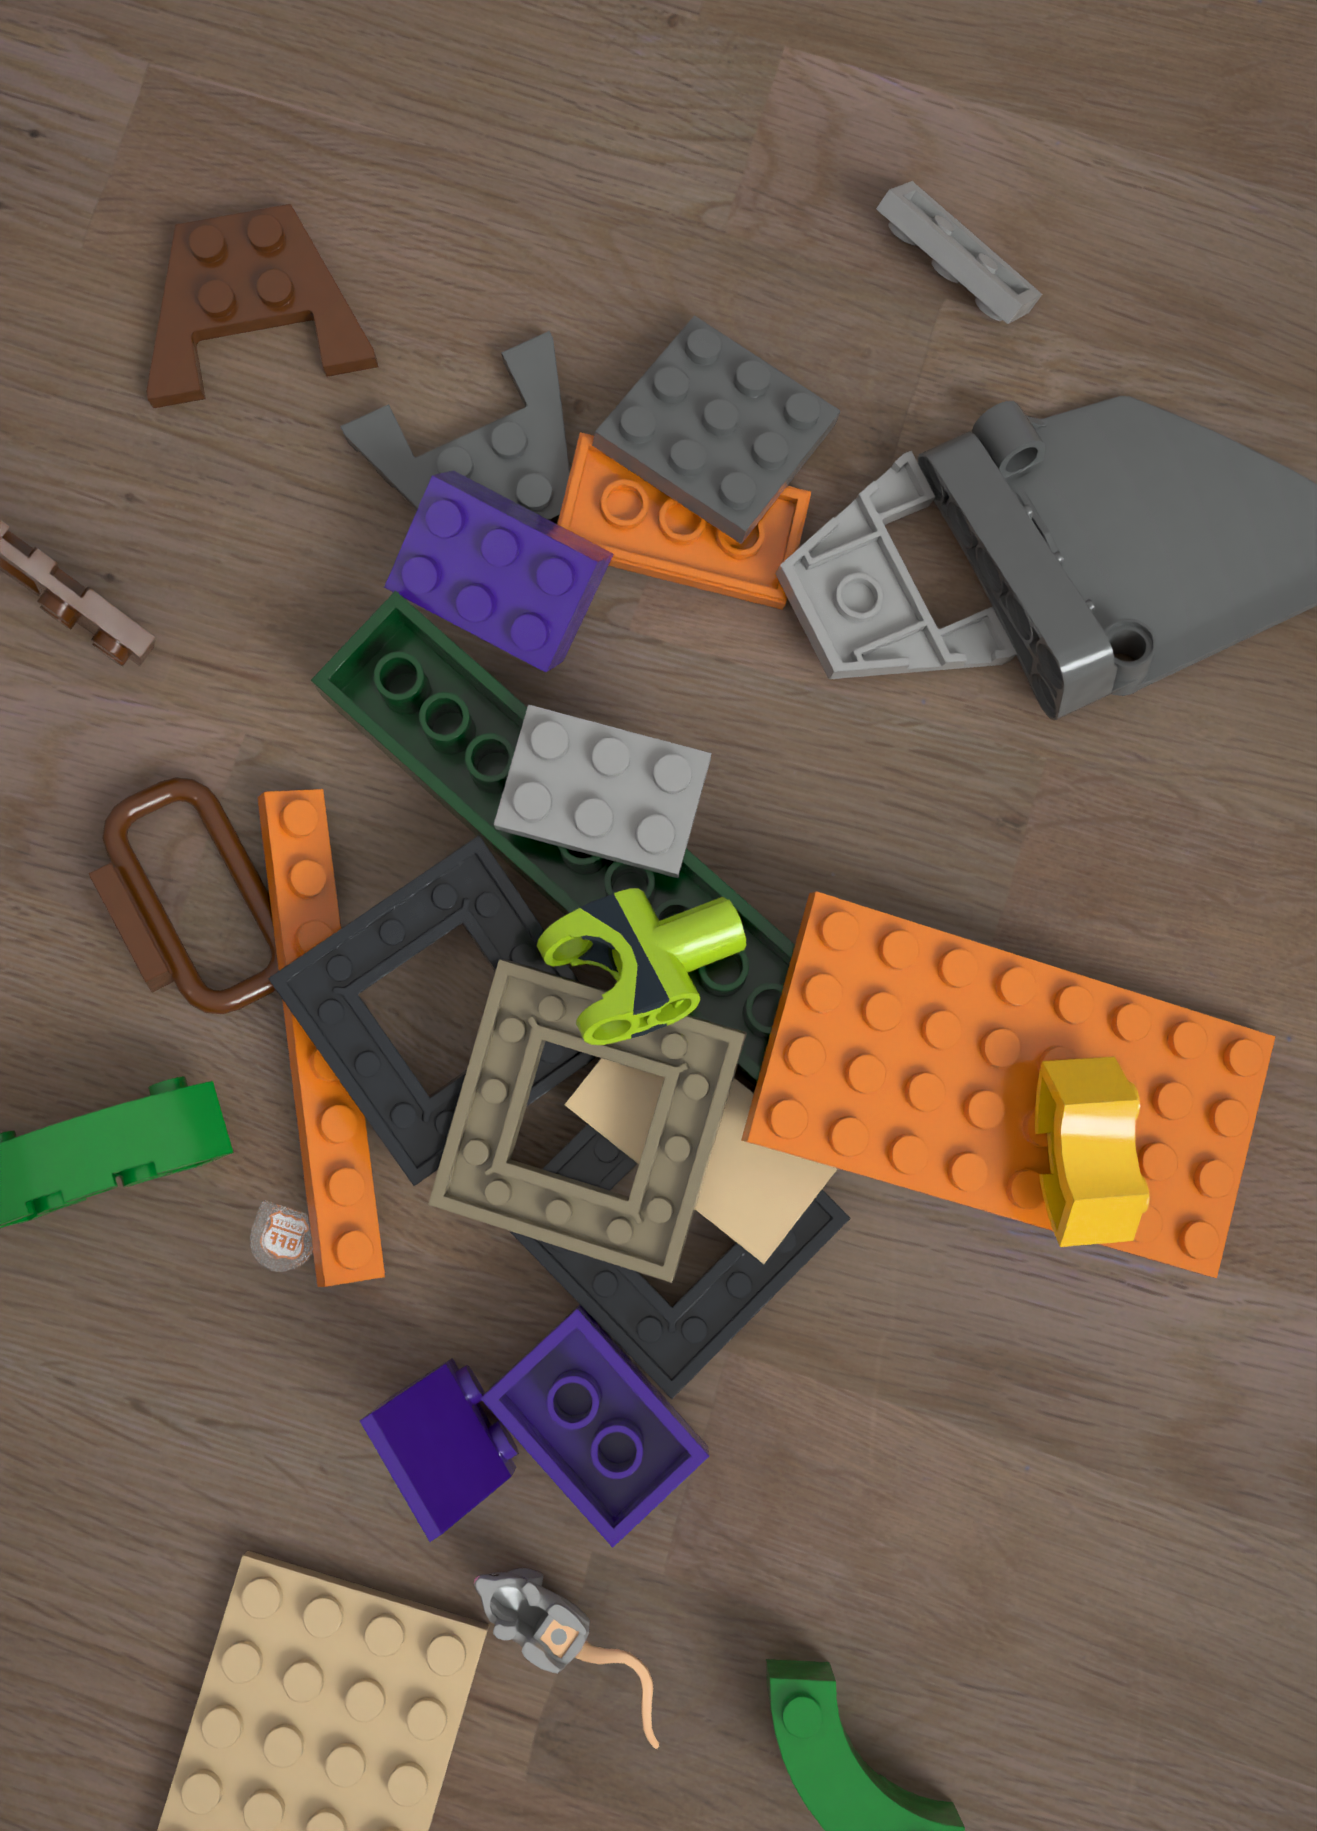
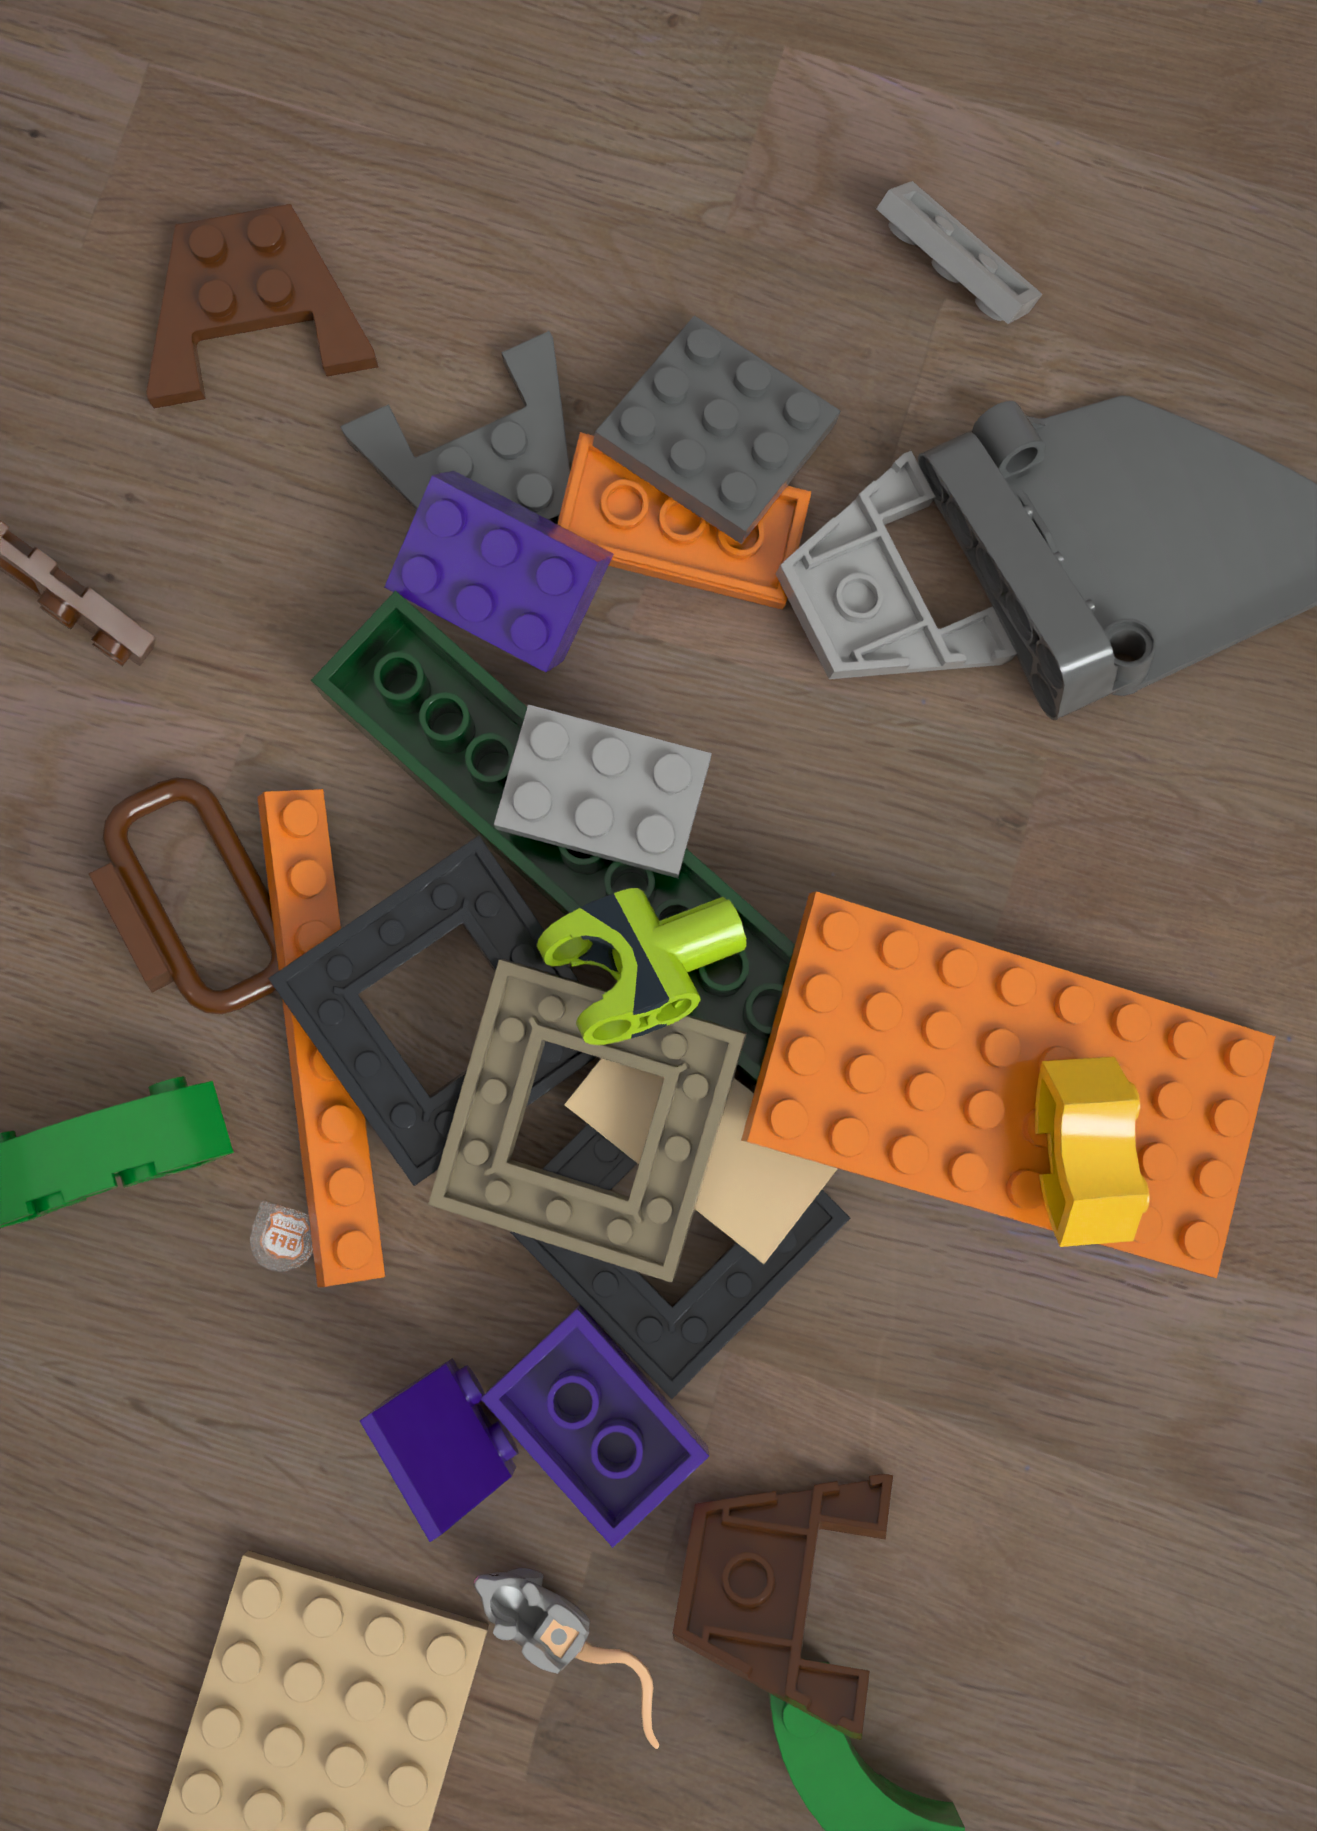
none -> reddish brown wing [672,1474,893,1740]

